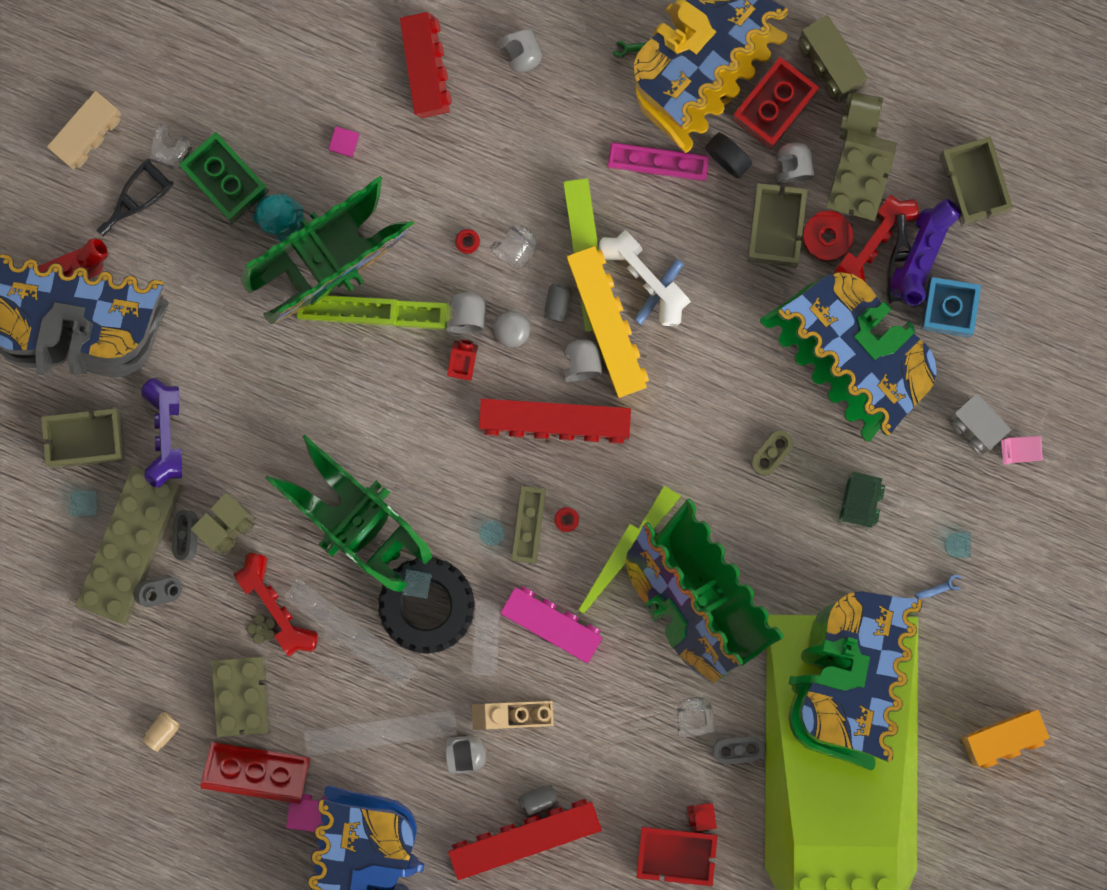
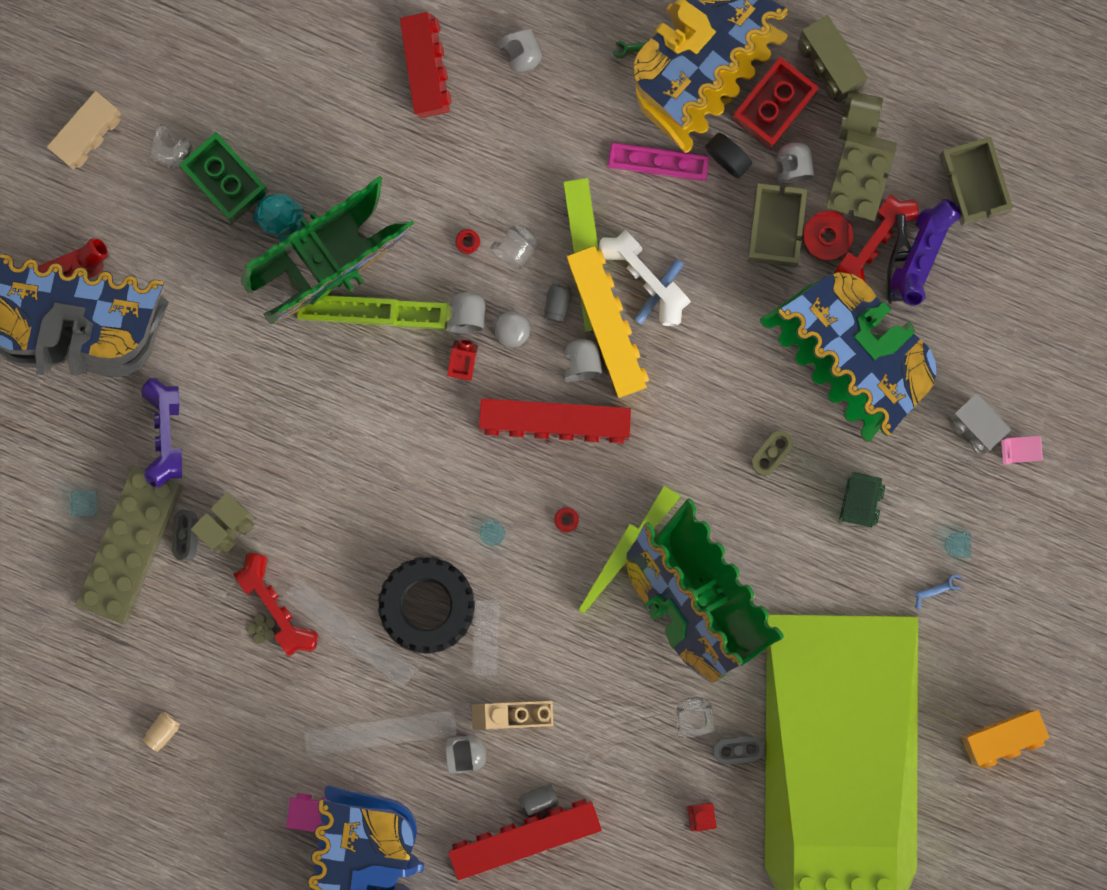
olive piece [41,408,125,469] -> none
black piece [96,159,174,237] -> none
dark grey plate [134,575,182,607] -> none
red tile [201,742,310,804] -> none
olive piece [211,657,270,737] -> none
green animal [265,434,432,592] -> none
dark pink tile [328,126,360,158] -> none
clear light blue tile [402,569,432,599] -> none
dark pink brick [500,586,603,664] -> none
olive plate [511,486,546,564] -> none
red piece [636,826,718,886] -> none
animal [788,591,922,770] -> none
dark azure brick [921,277,981,338] -> none

